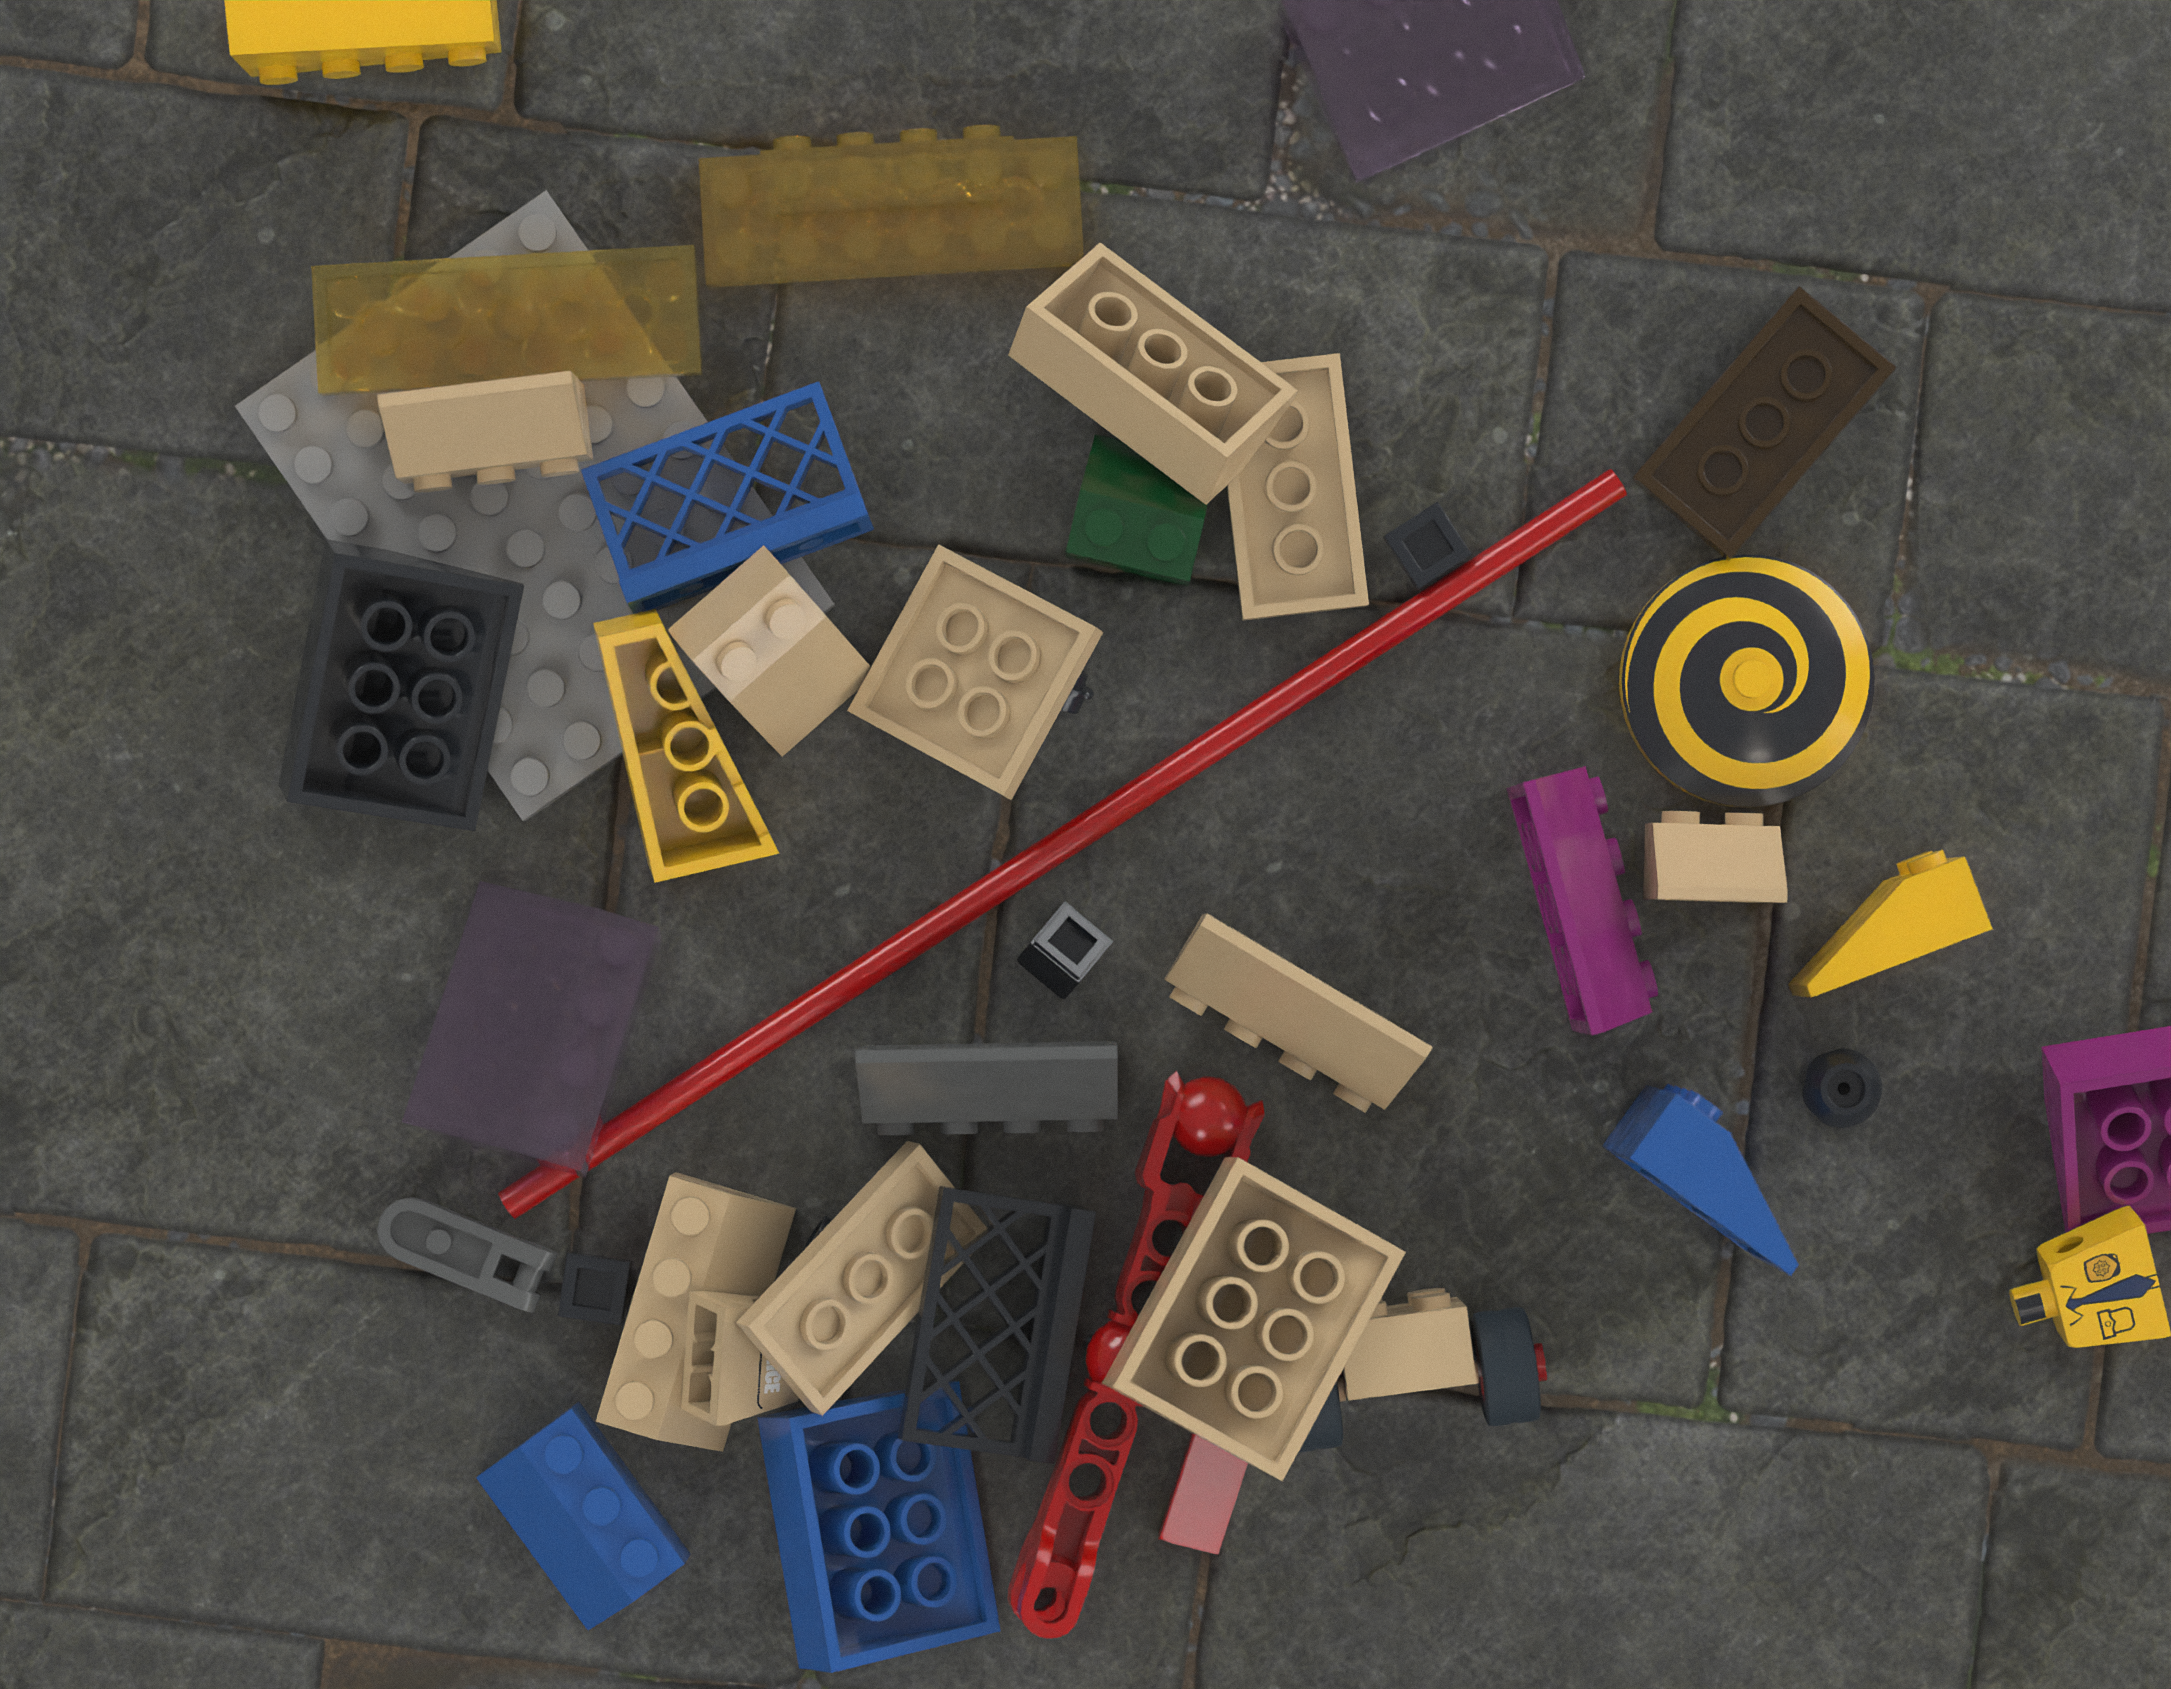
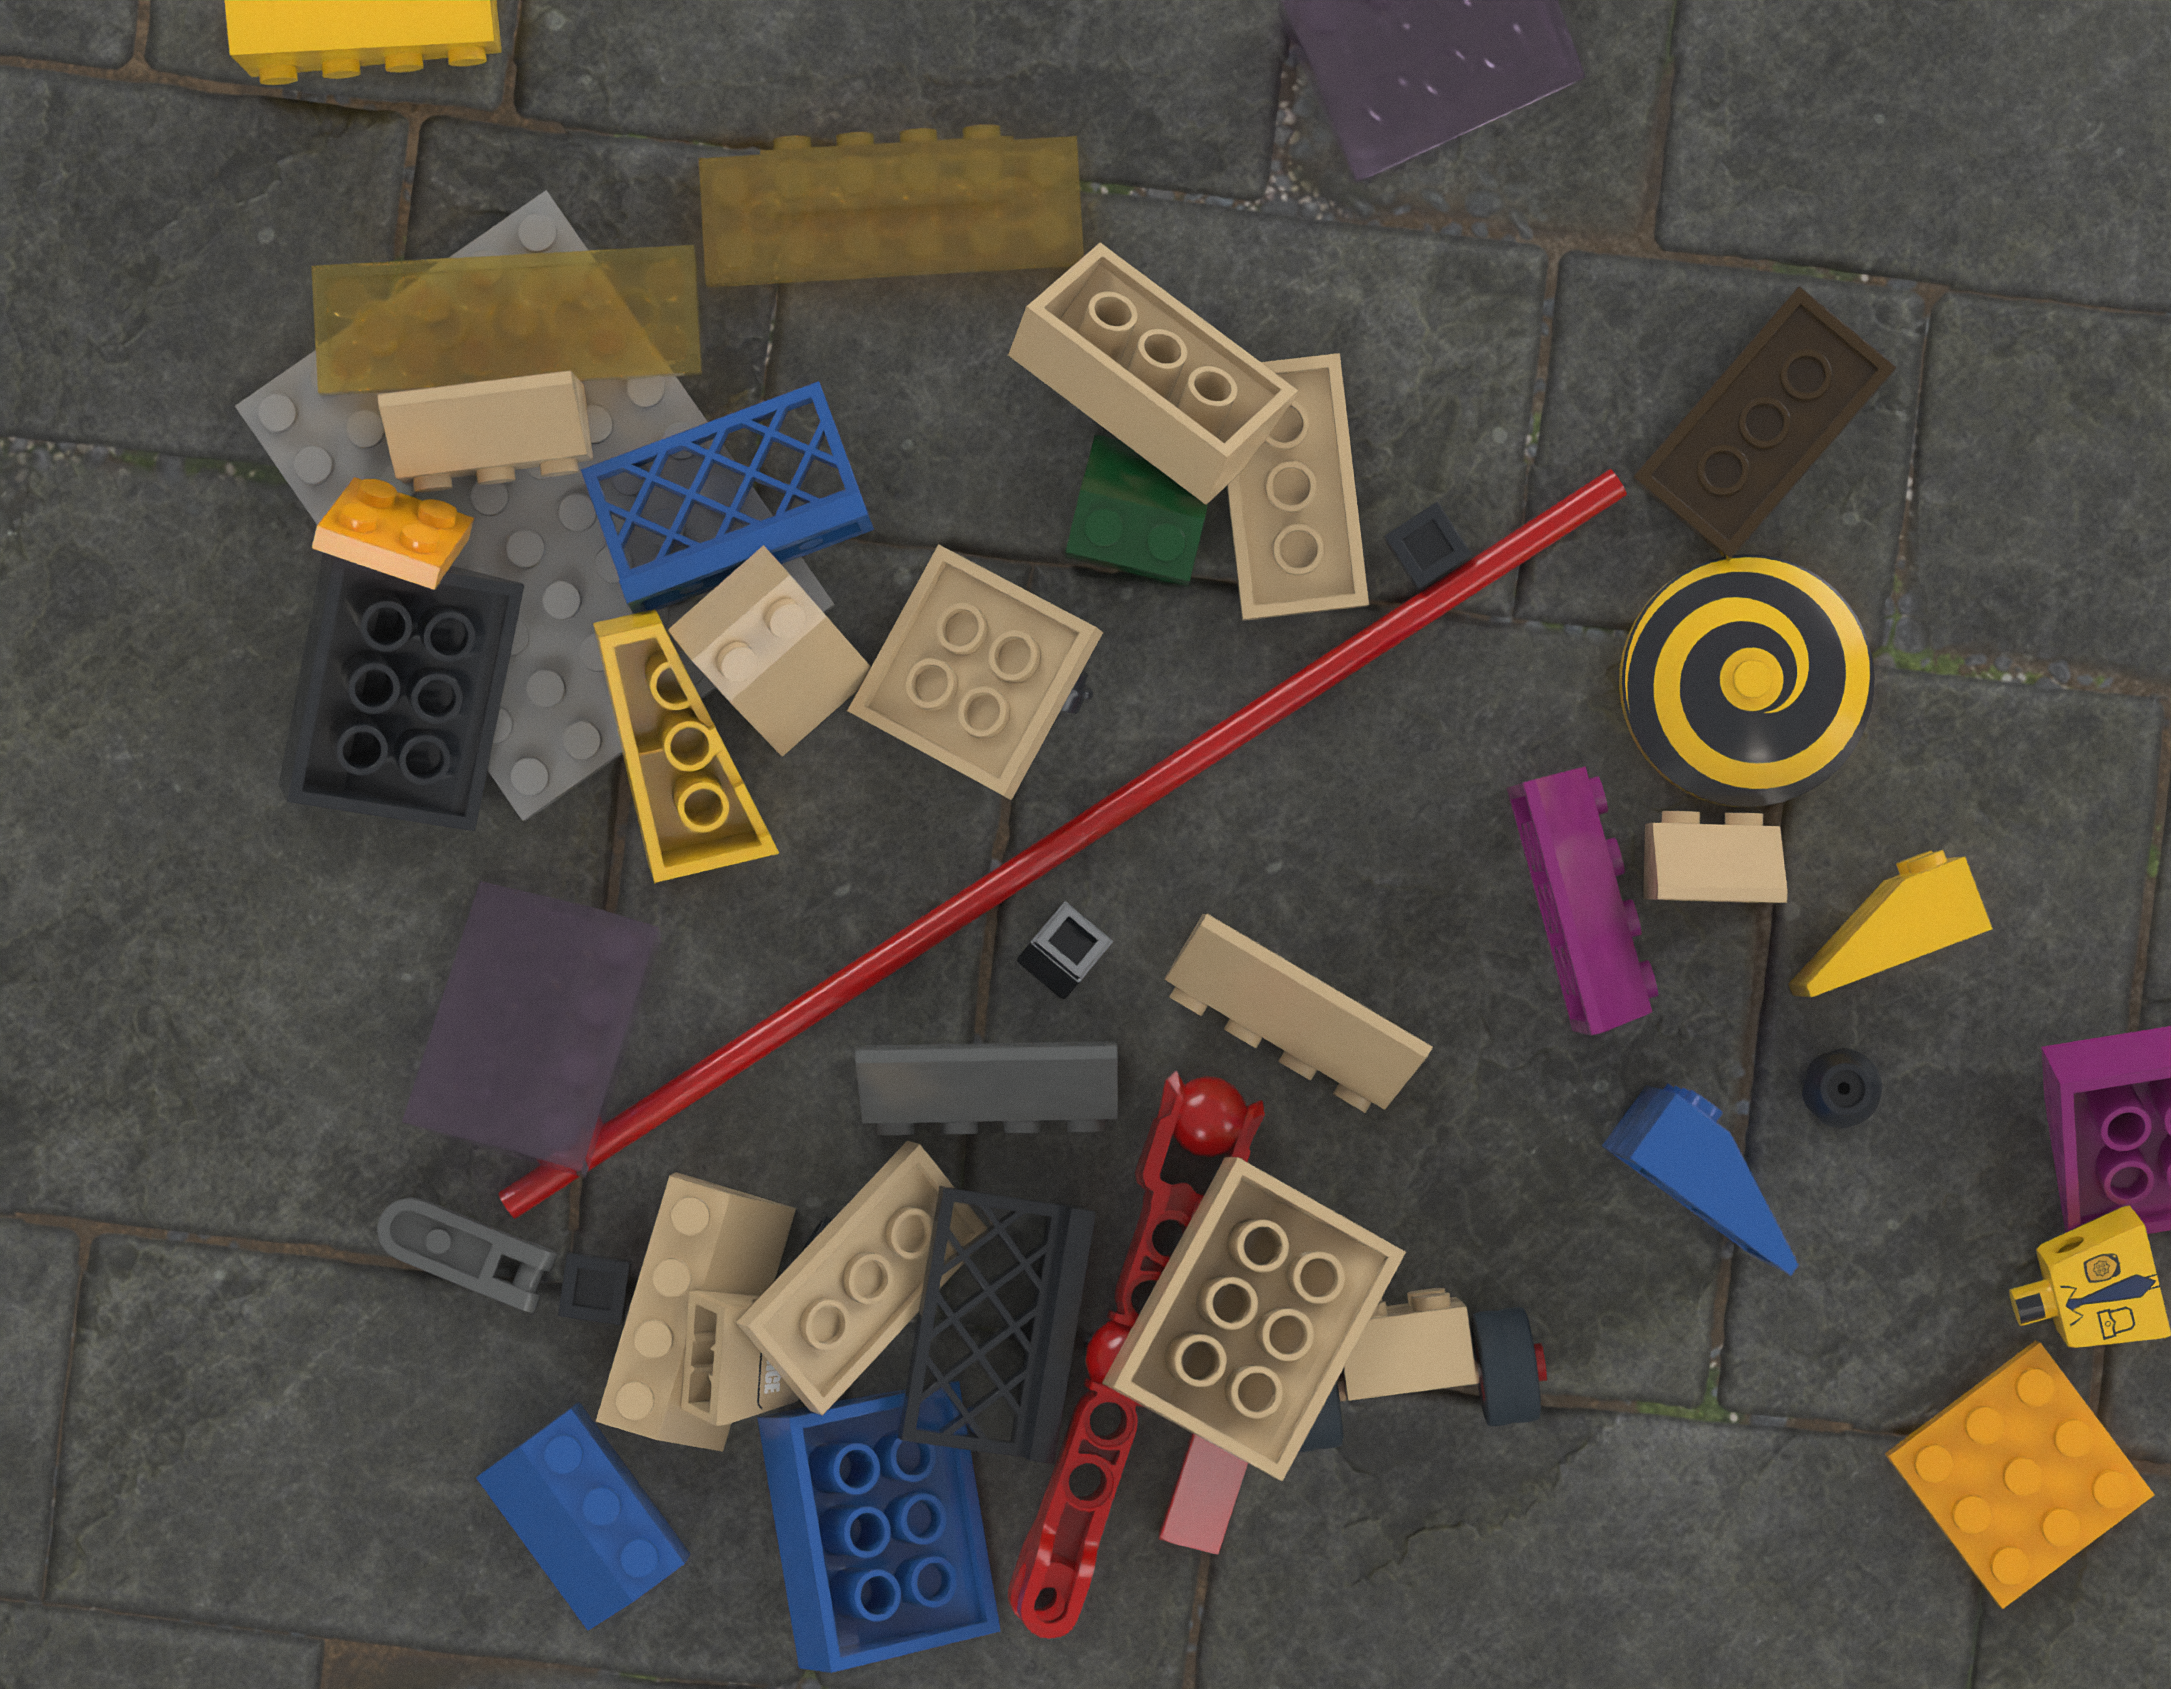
none -> light orange plate [312,477,474,590]
none -> light orange plate [1885,1340,2154,1609]

